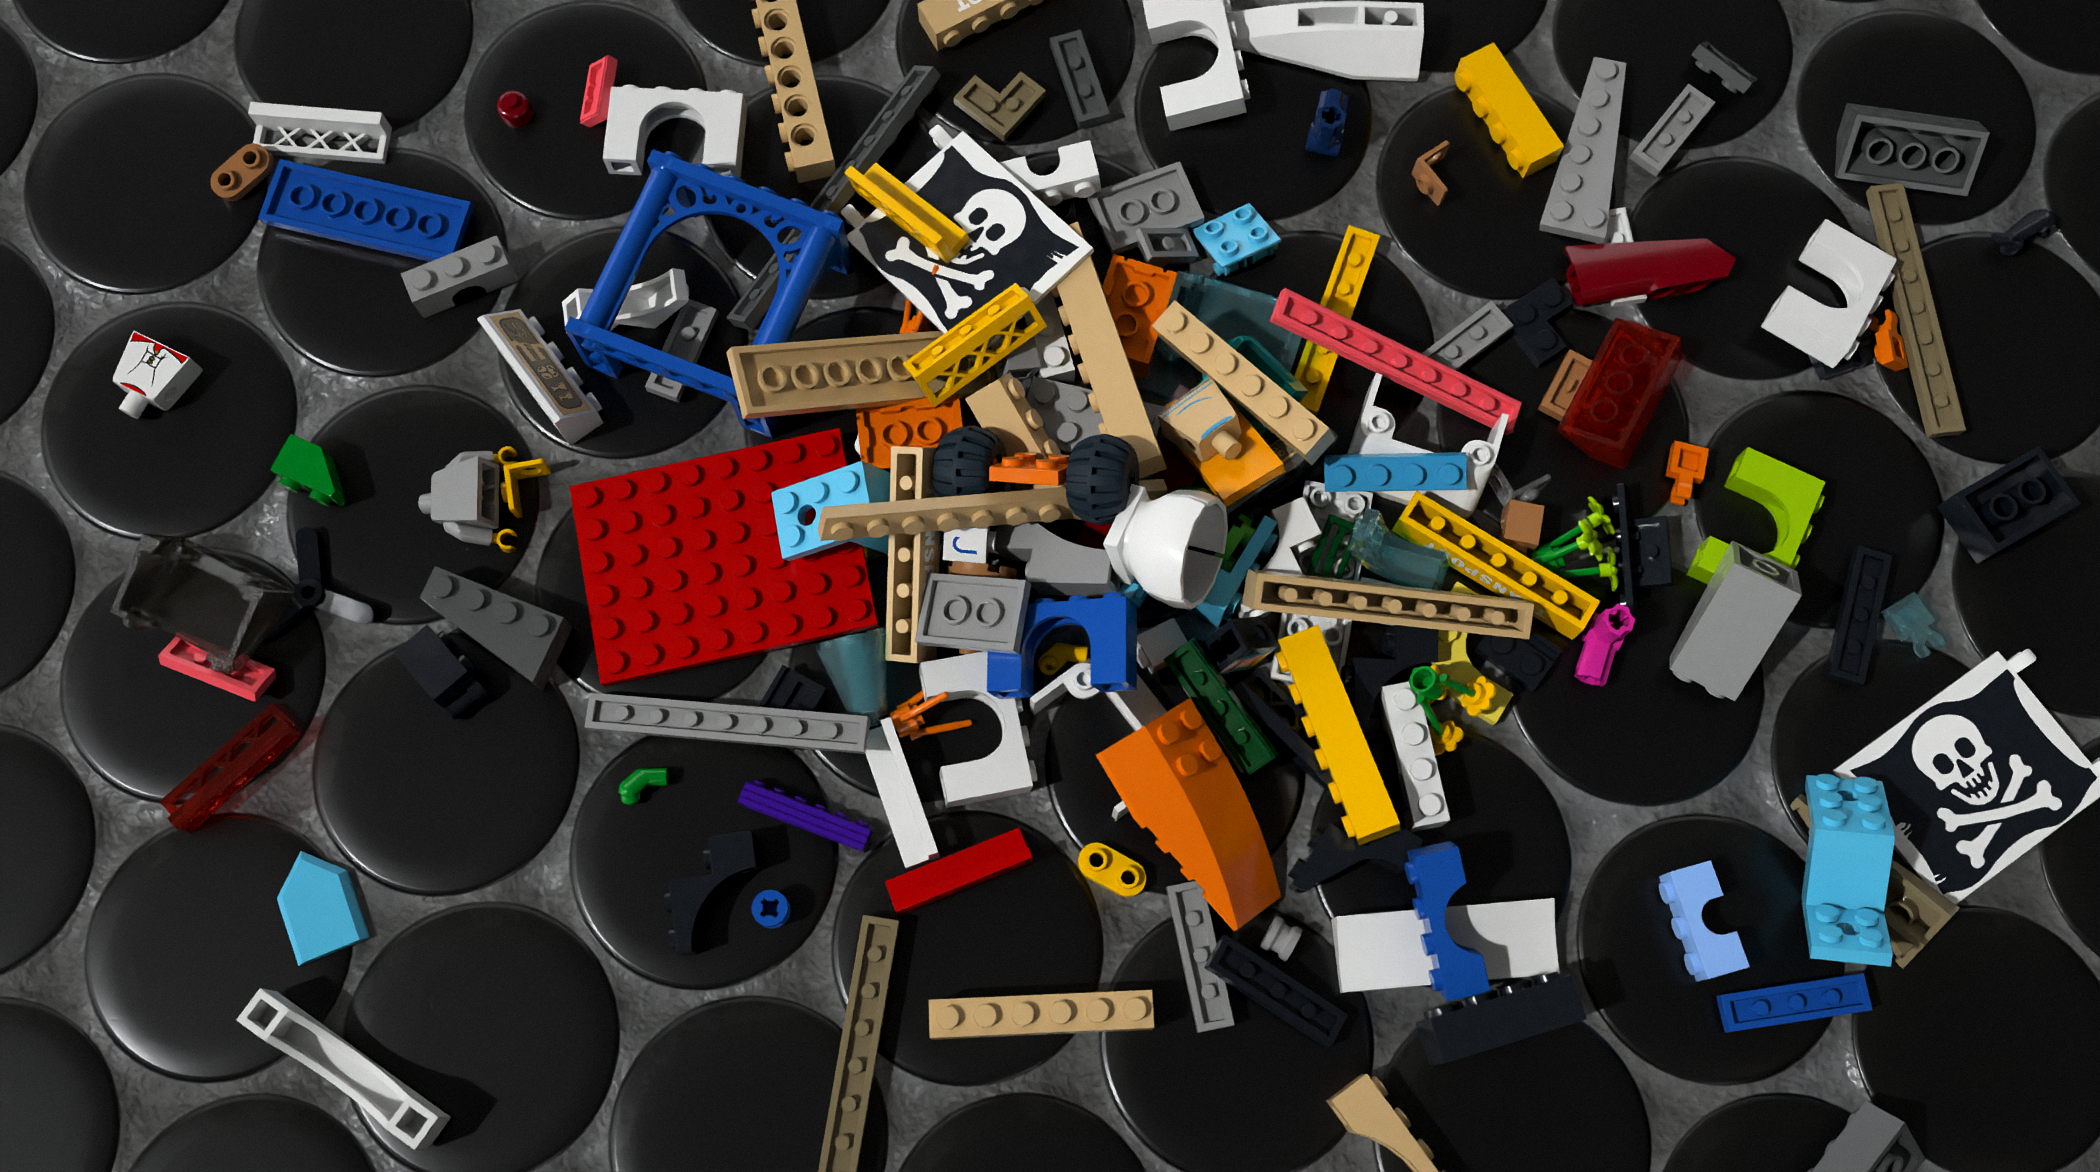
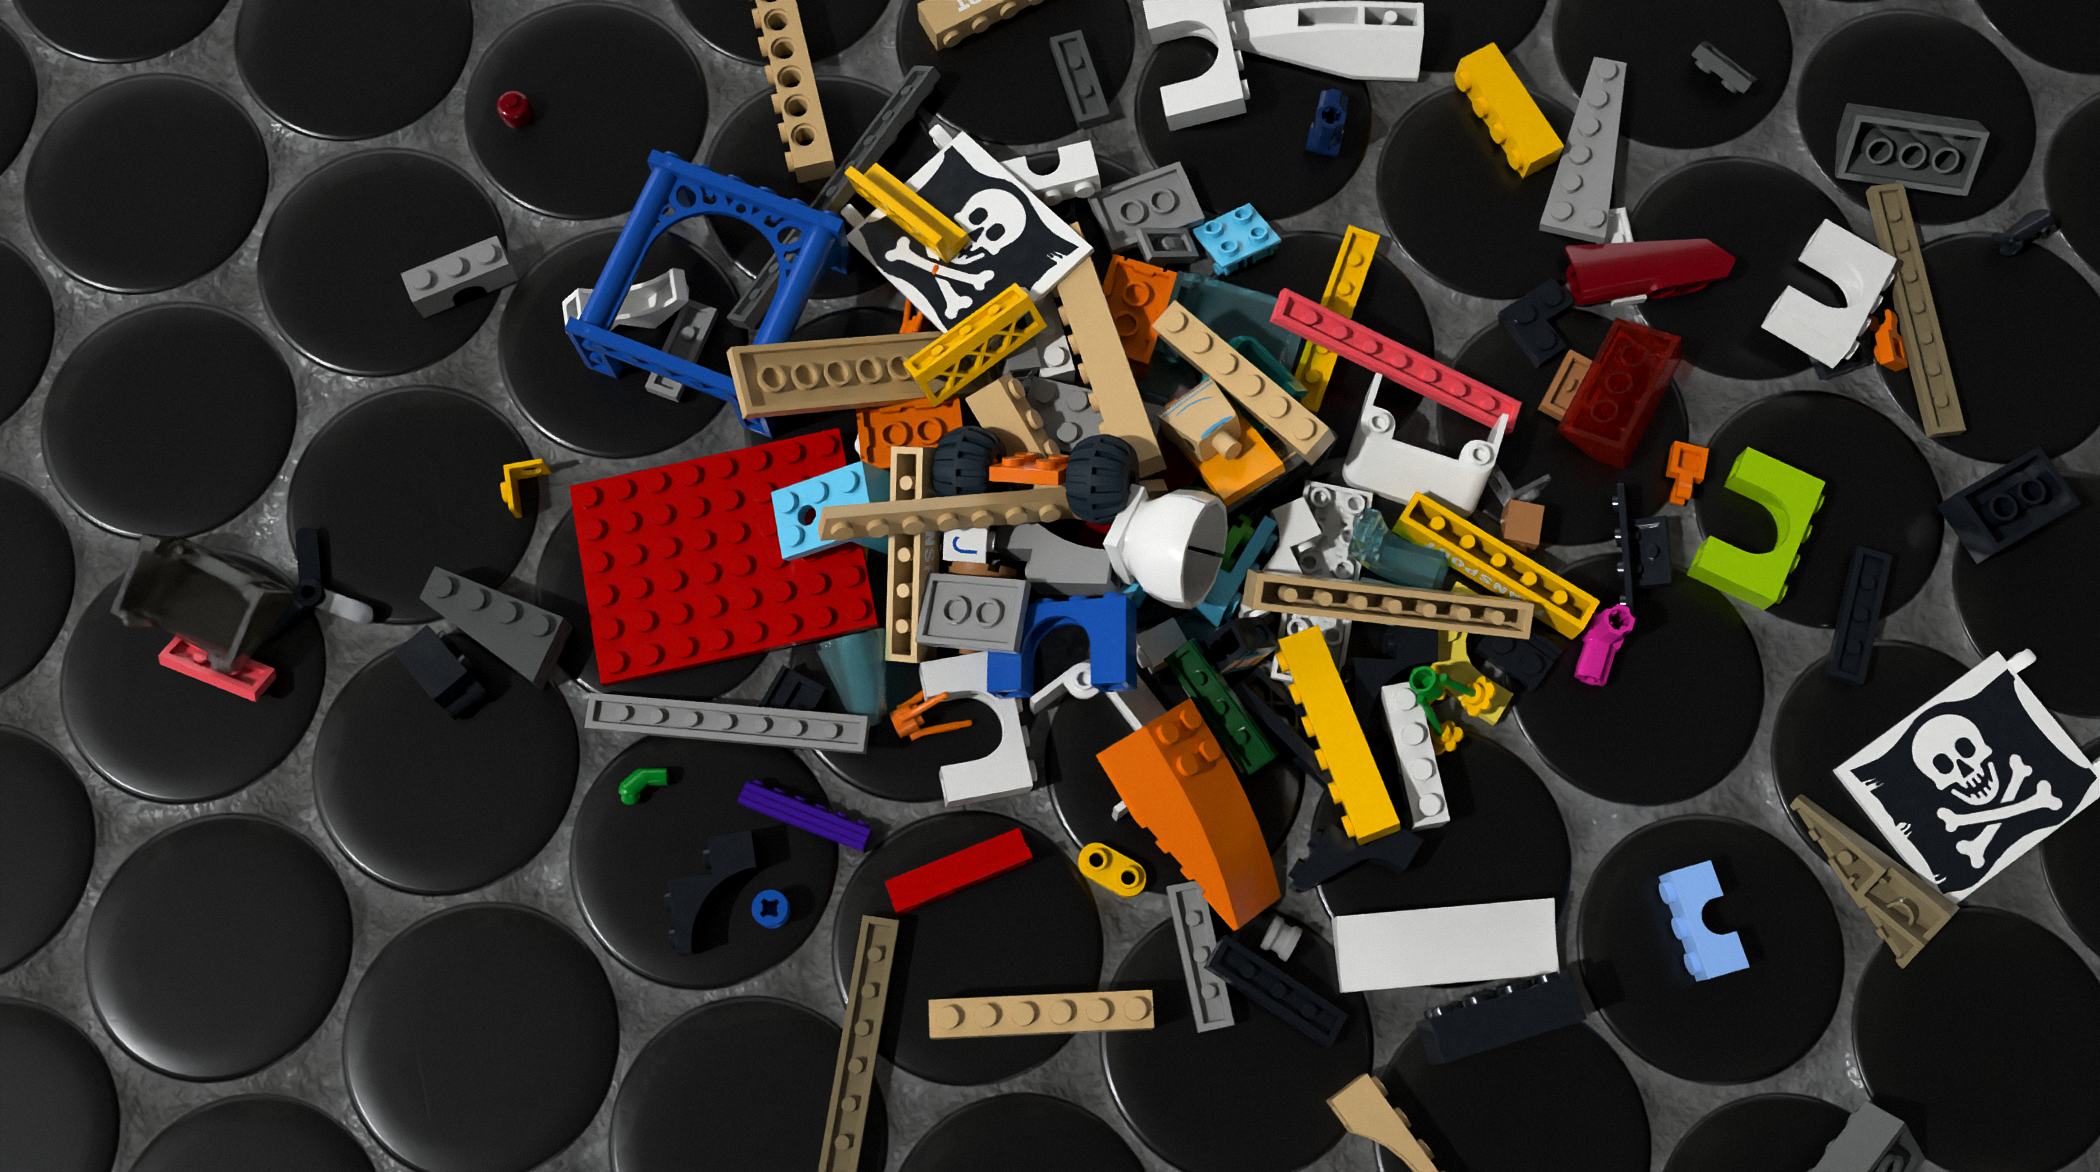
white torso [113,331,203,419] -> none
clear red fence [159,703,303,834] -> none
medium nougat plate [210,143,274,201] -> none
white arch [236,988,451,1150] -> none
white fence [248,102,392,164] -> none
blue plate [258,159,474,262] -> none
green slope [270,434,346,507] -> none
medium azure tile [277,851,370,967] -> none
light grey torso [418,446,518,553] -> none
slope [477,309,604,446] -> none
coral plate [580,55,618,128] -> none
white arch [603,85,747,178] -> none
white fence [866,717,940,870] -> none
dark tan plate [954,71,1046,141] -> none
yellow arm [1038,643,1088,675] -> none
dark green tile [1305,514,1362,579] -> none
dark azure plate [1324,452,1467,492] -> none
blue arch [1404,841,1491,1002] -> none
medium nougat bracket [1411,140,1450,206] -> none
light grey plate [1421,300,1513,371] -> none
plant [1530,496,1619,591] -> none
light grey plate [1629,84,1715,177] -> none
light grey slope [1670,540,1802,701] -> none
blue plate [1716,973,1873,1033] -> none
medium azure bracket [1801,774,1895,967] -> none
clear light blue plate [1881,592,1945,659] -> none

